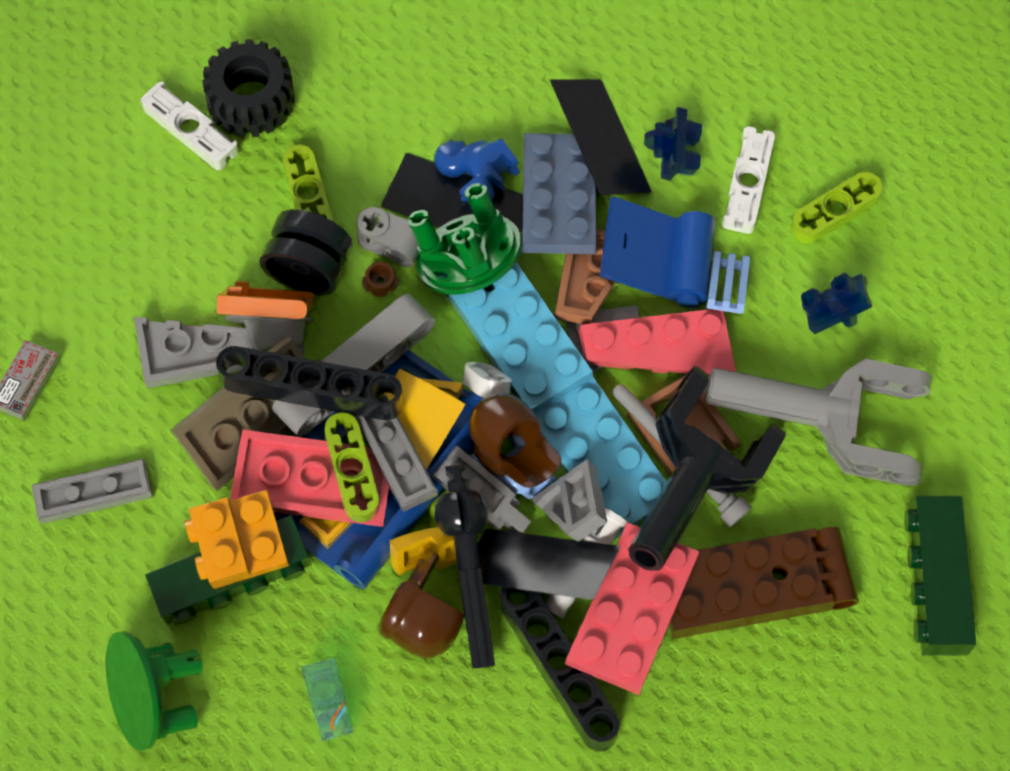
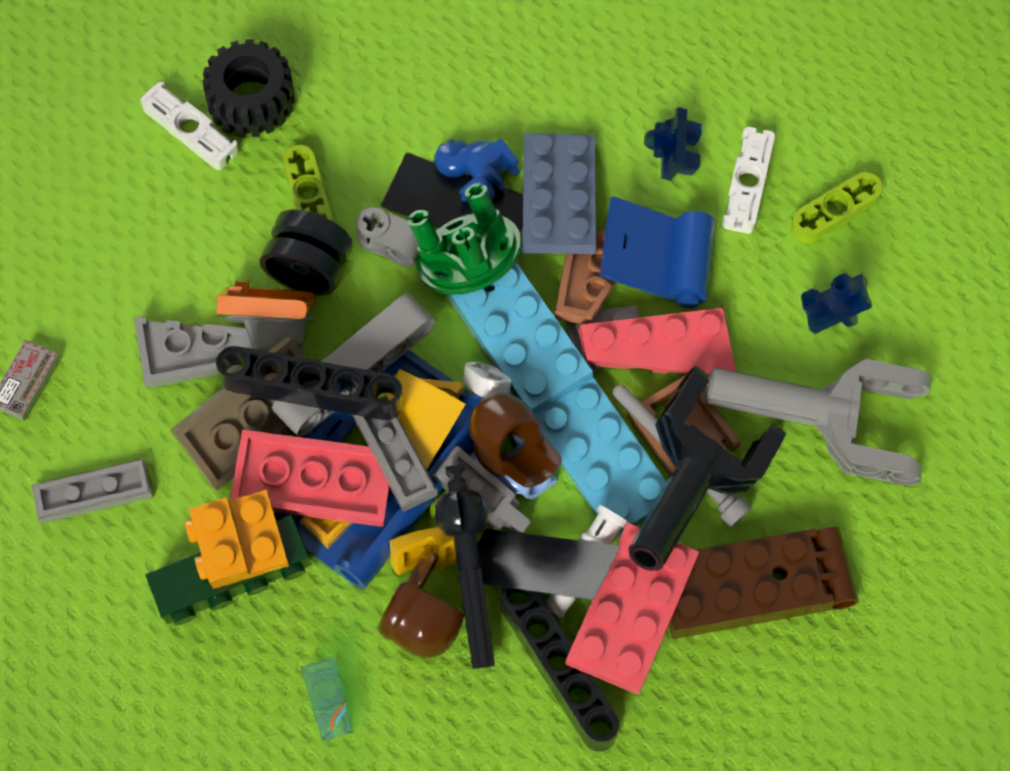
green piece [105,631,203,751] -> none
lime beam [325,412,379,522] -> none
reddish brown plate [362,262,398,297] -> none
light grey wing [532,459,607,542] -> none
black sticker [550,79,652,195] -> none
light blue tile [706,251,750,314] -> none
dark green brick [904,496,976,656] -> none

